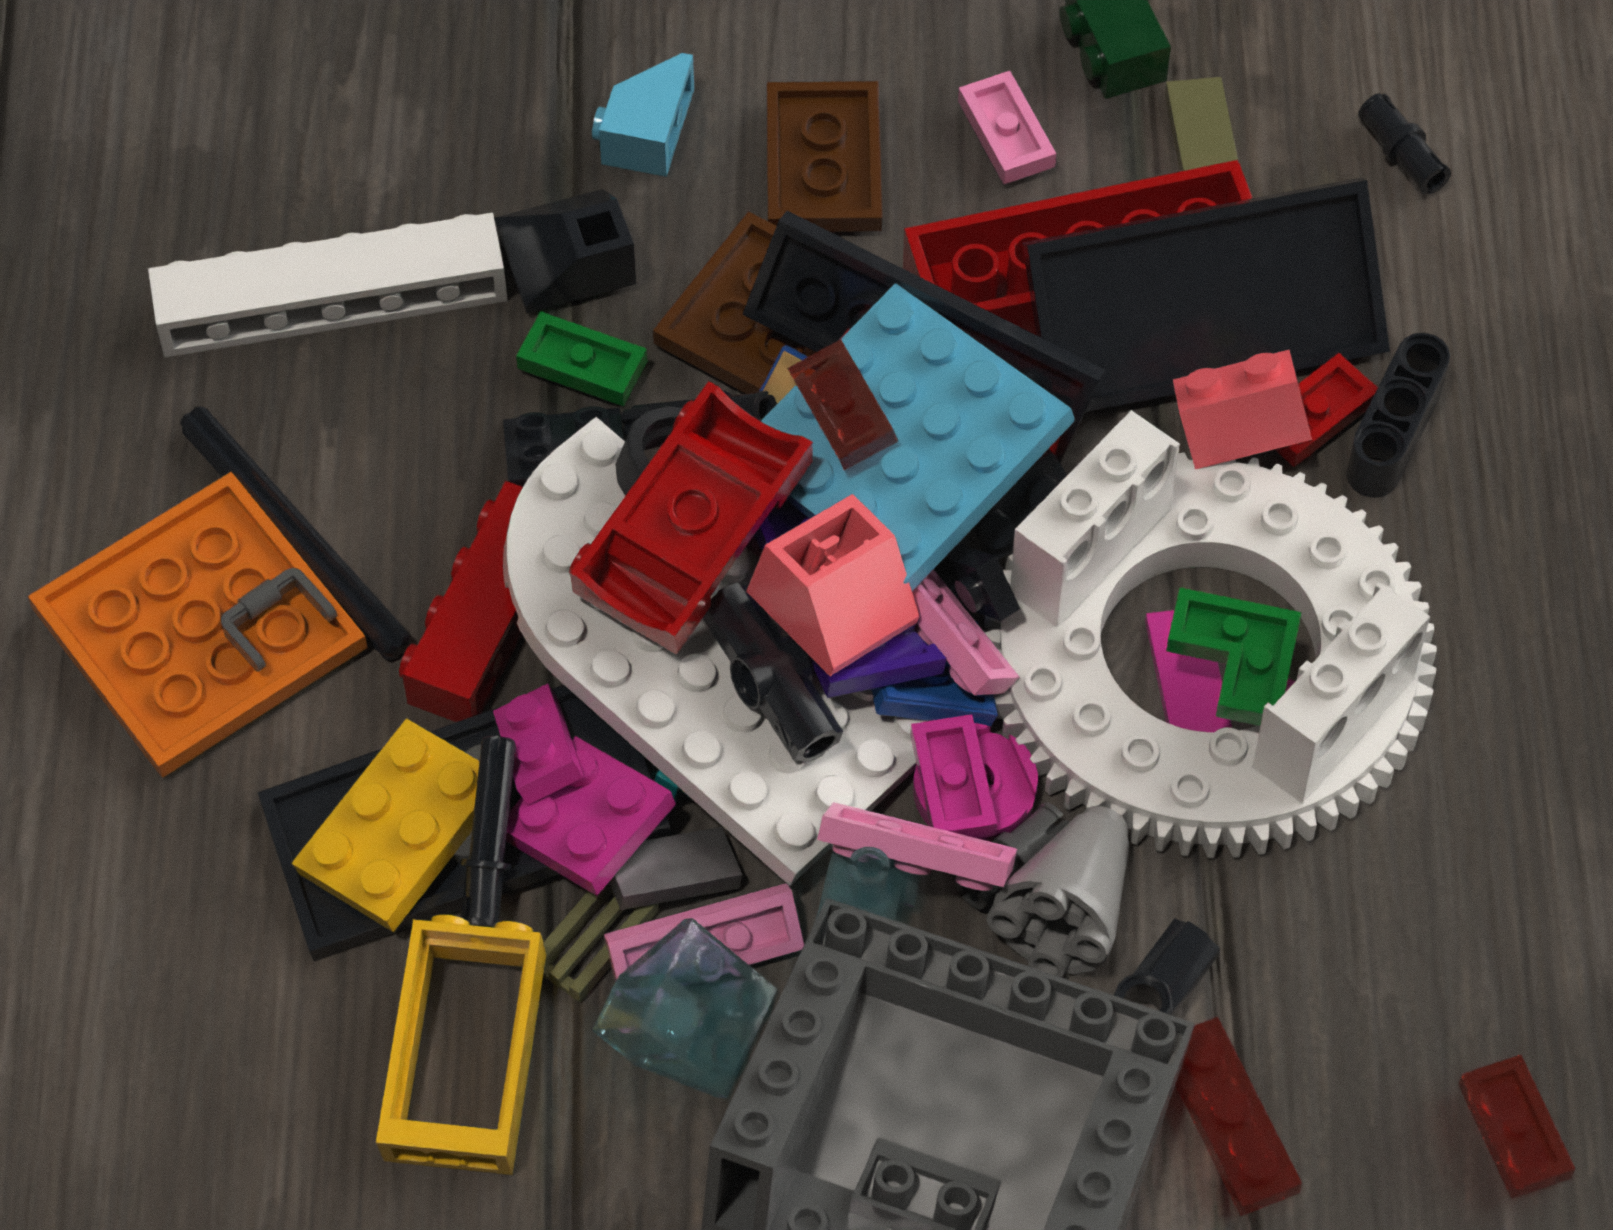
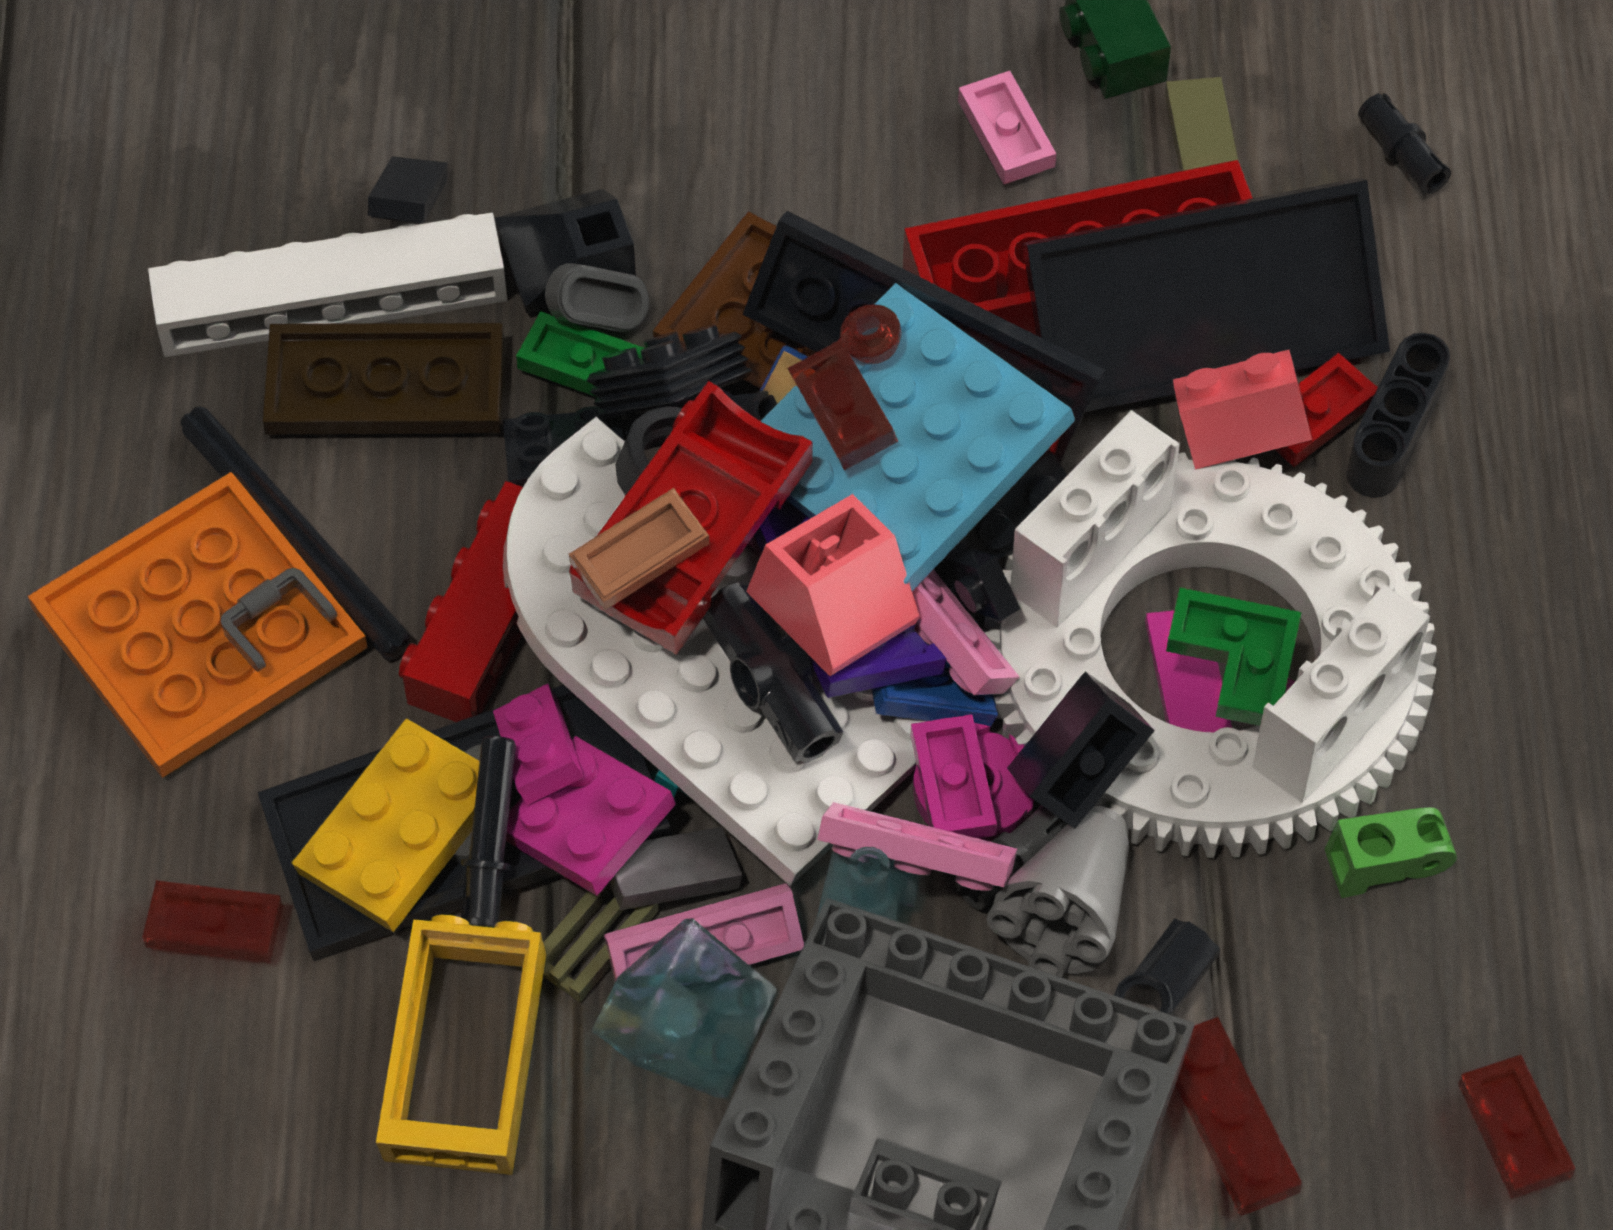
medium azure slope [592,53,694,177] -> none
reddish brown plate [767,81,882,232] -> none
none -> clear red plate [142,880,283,963]
none -> dark brown plate [263,323,504,435]
none -> black tile [368,156,448,223]
none -> dark grey tile [545,263,649,332]
none -> nougat tile [569,488,709,610]
none -> black brick [586,324,752,419]
none -> clear red plate [840,305,902,364]
none -> black brick [1007,671,1155,829]
none -> bright green leg [1324,807,1457,898]

